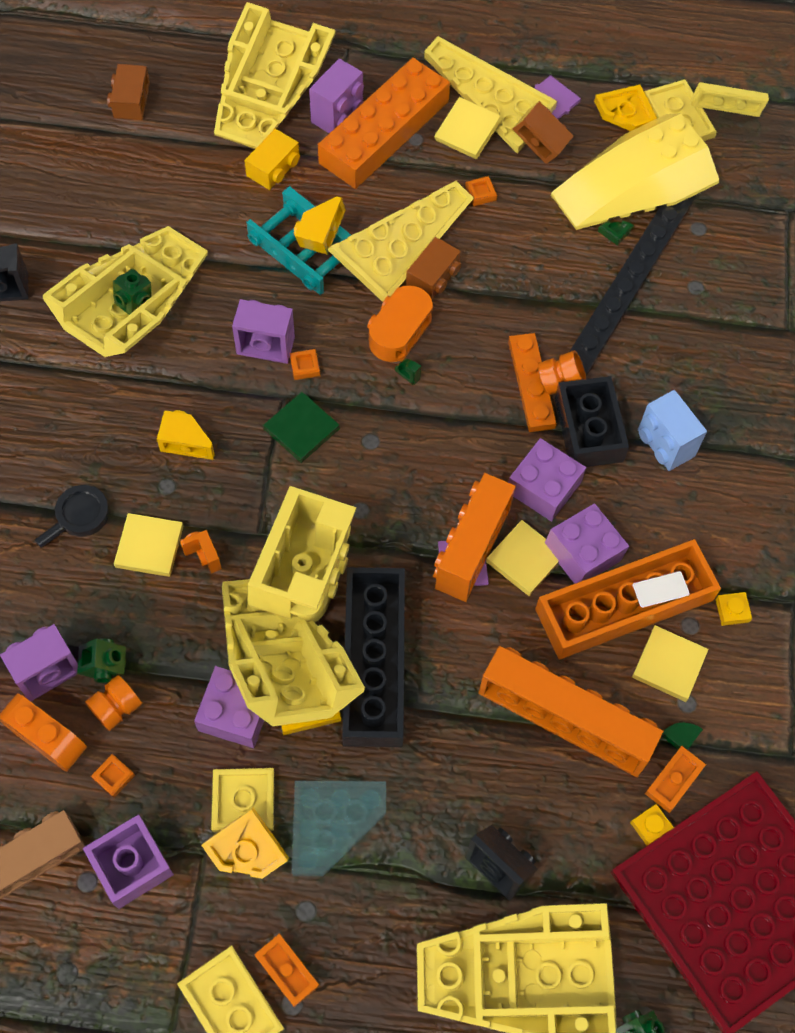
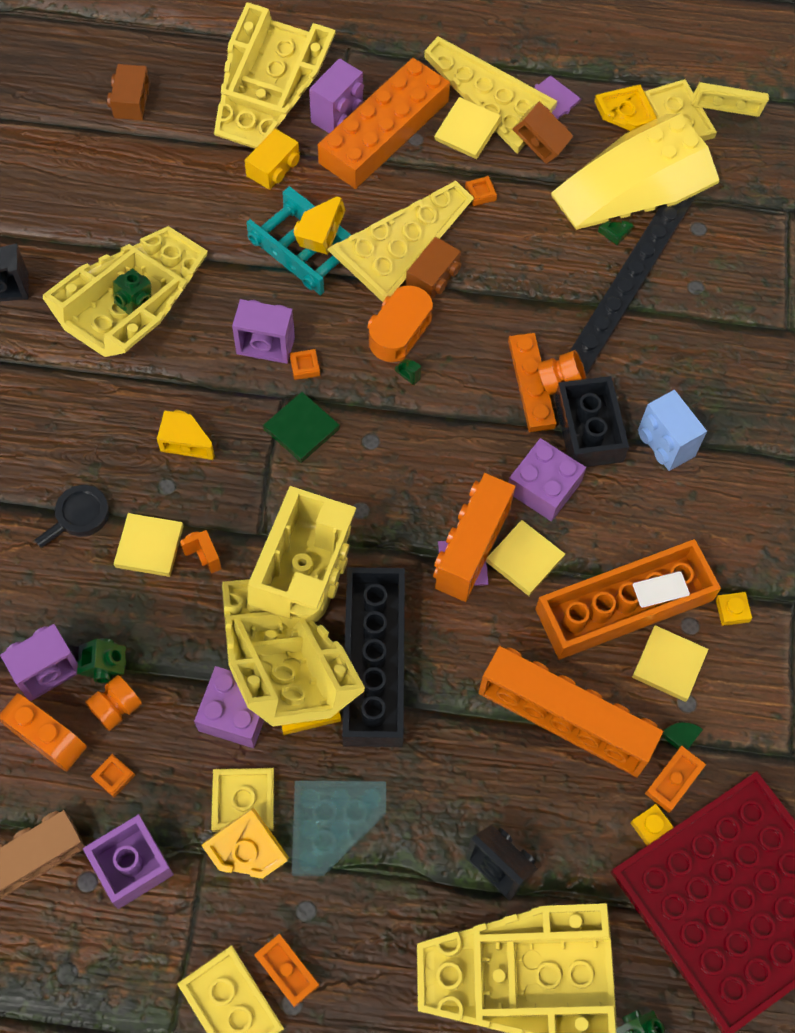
medium lavender brick [545,503,629,584] -> none

